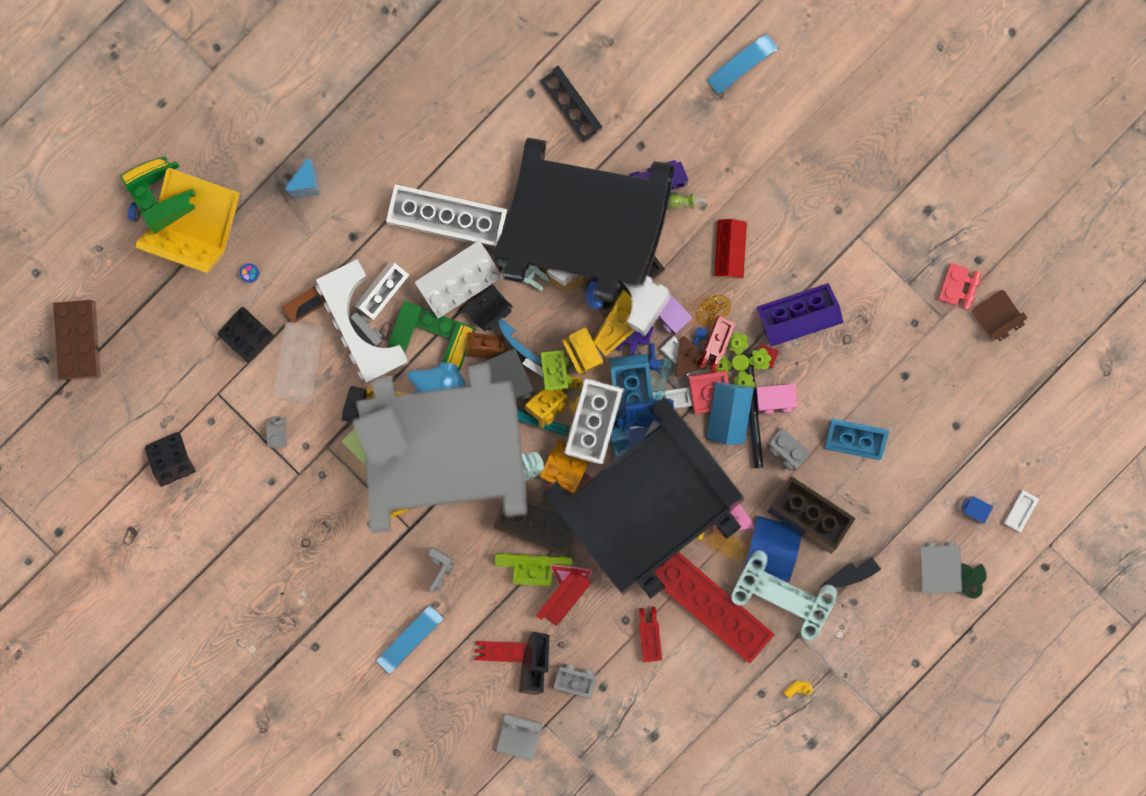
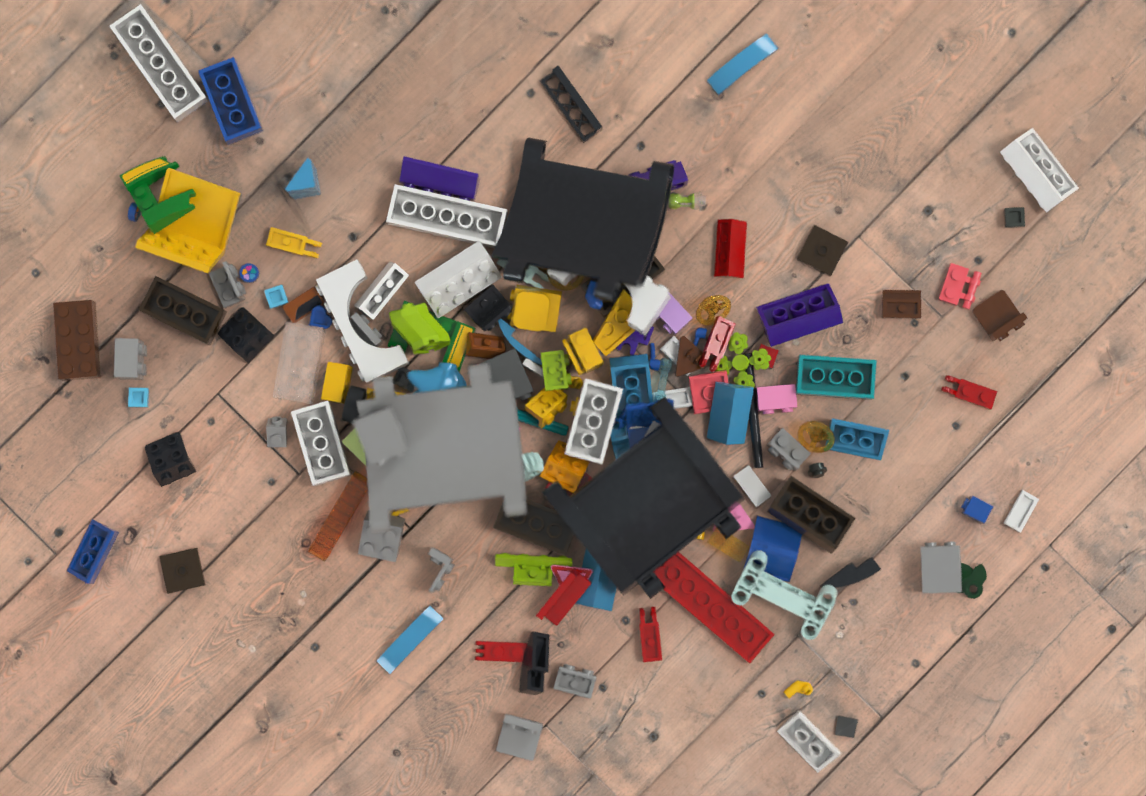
none -> blue slope [67,519,119,584]
none -> white brick [110,4,209,122]
none -> light grey brick [114,338,147,380]
none -> medium azure plate [128,388,149,408]
none -> dark brown brick [138,276,227,346]
none -> dark brown plate [159,548,206,594]
none -> blue brick [198,57,263,145]
none -> light grey bracket [209,261,247,309]
none -> medium azure plate [264,285,289,309]
none -> yellow hinge [266,227,322,259]
none -> white brick [291,401,351,486]
none -> clear orange beam [308,471,368,562]
none -> blue tile [309,305,332,329]
none -> yellow hinge [321,362,353,404]
none -> light grey brick [358,510,406,562]
none -> lime brick [389,303,450,355]
none -> dark grey slope [393,367,414,393]
none -> dark purple slope [400,156,480,201]
none -> yellow brick [507,284,562,332]
none -> dark azure slope [576,549,617,611]
none -> white tile [733,465,771,507]
none -> white slope [777,710,841,773]
none -> teal brick [796,355,877,400]
none -> dark brown plate [797,225,848,276]
none -> clear yellow piece [797,421,835,453]
none -> pearl dark grey plate [808,463,827,478]
none -> dark grey slope [835,716,858,738]
none -> reddish brown plate [882,290,921,319]
none -> red hinge [941,375,998,410]
none -> white slope [1000,128,1079,213]
none -> pearl dark grey plate [1004,207,1025,228]

